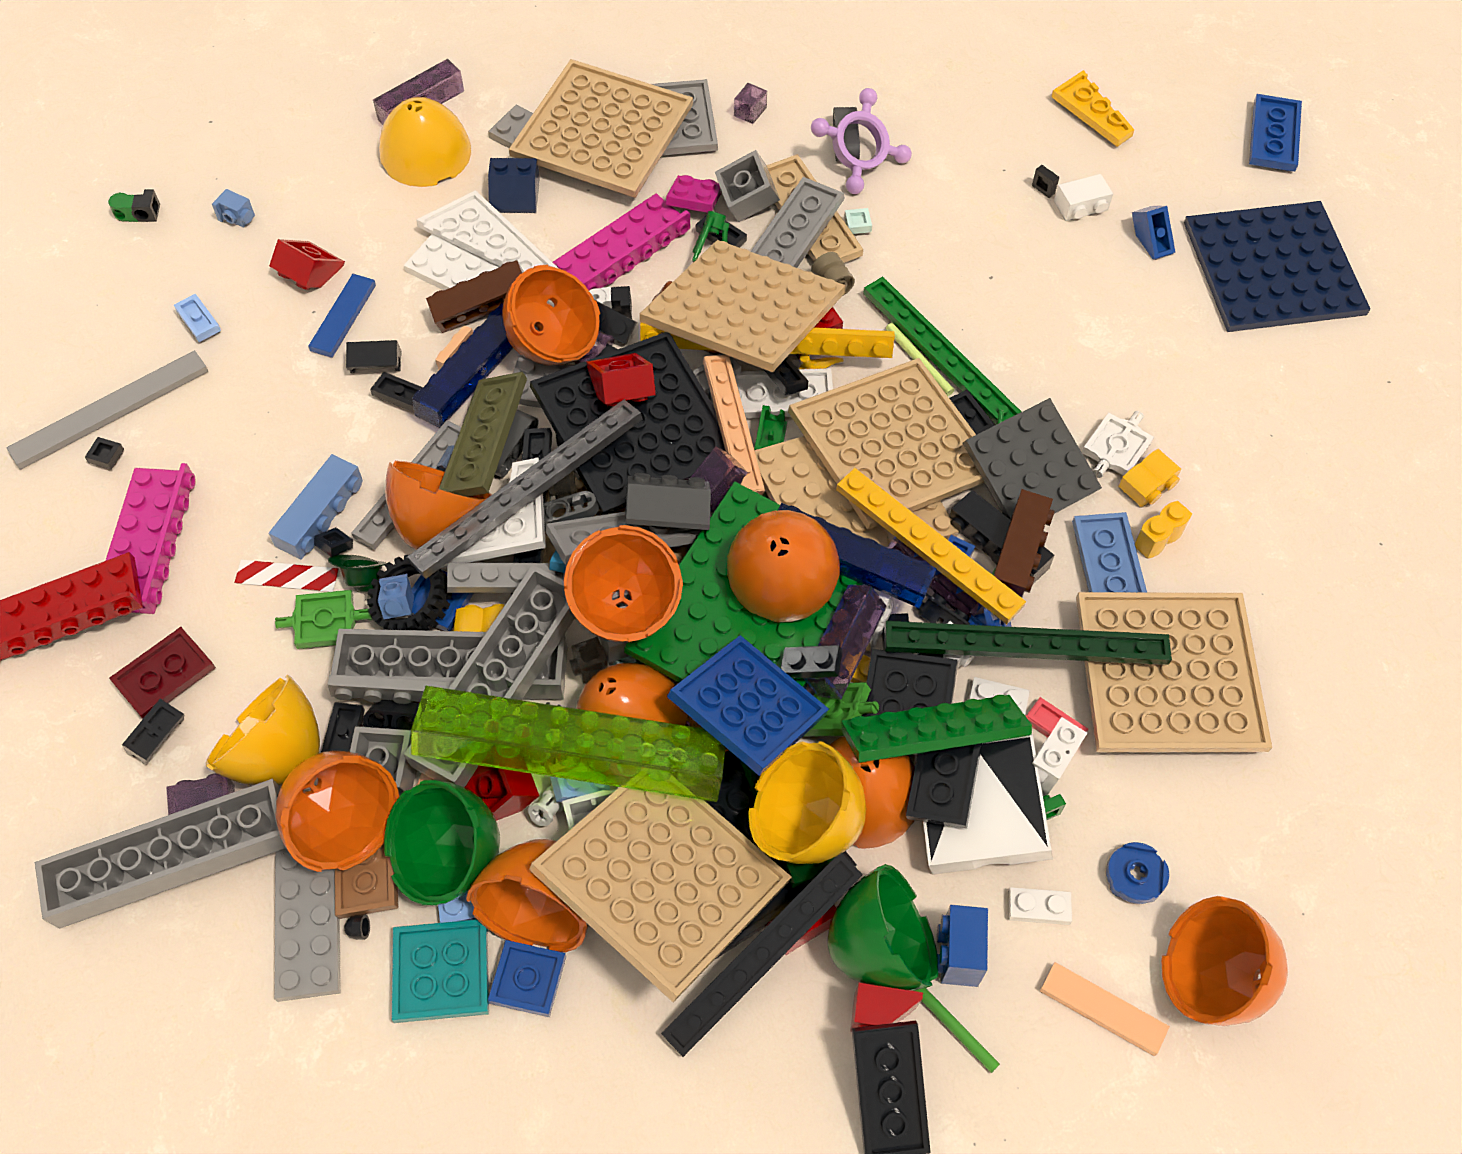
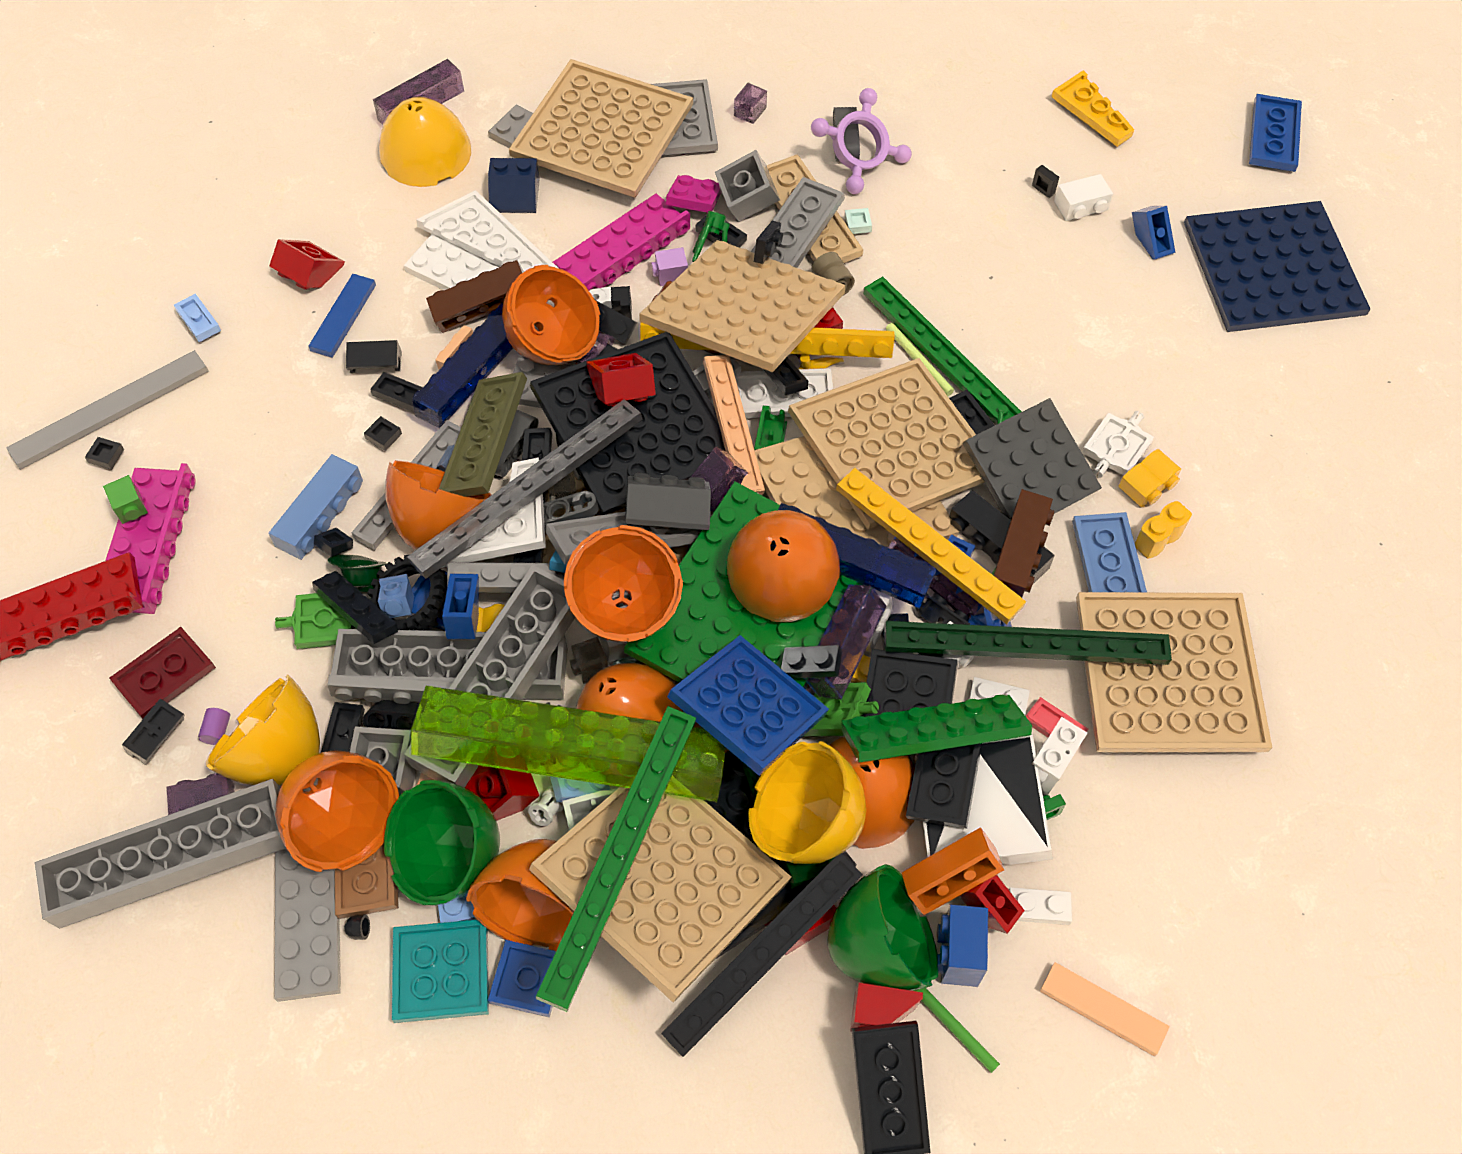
leg [108,189,160,222] -> none
medium blue brick [212,189,255,228] -> none
sticker [234,560,339,592] -> none
blue plate [1106,842,1169,904] -> none
orange piece [1161,896,1288,1026] -> none
none -> bright green brick [103,475,148,524]
none -> medium lavender piece [198,708,230,745]
none -> black plate [312,571,398,644]
none -> black plate [364,416,402,451]
none -> blue slope [442,574,479,639]
none -> green plate [536,706,696,1012]
none -> lavender brick [651,247,688,286]
none -> black plate [754,221,783,264]
none -> orange brick [901,827,1004,915]
none -> red brick [959,875,1025,934]

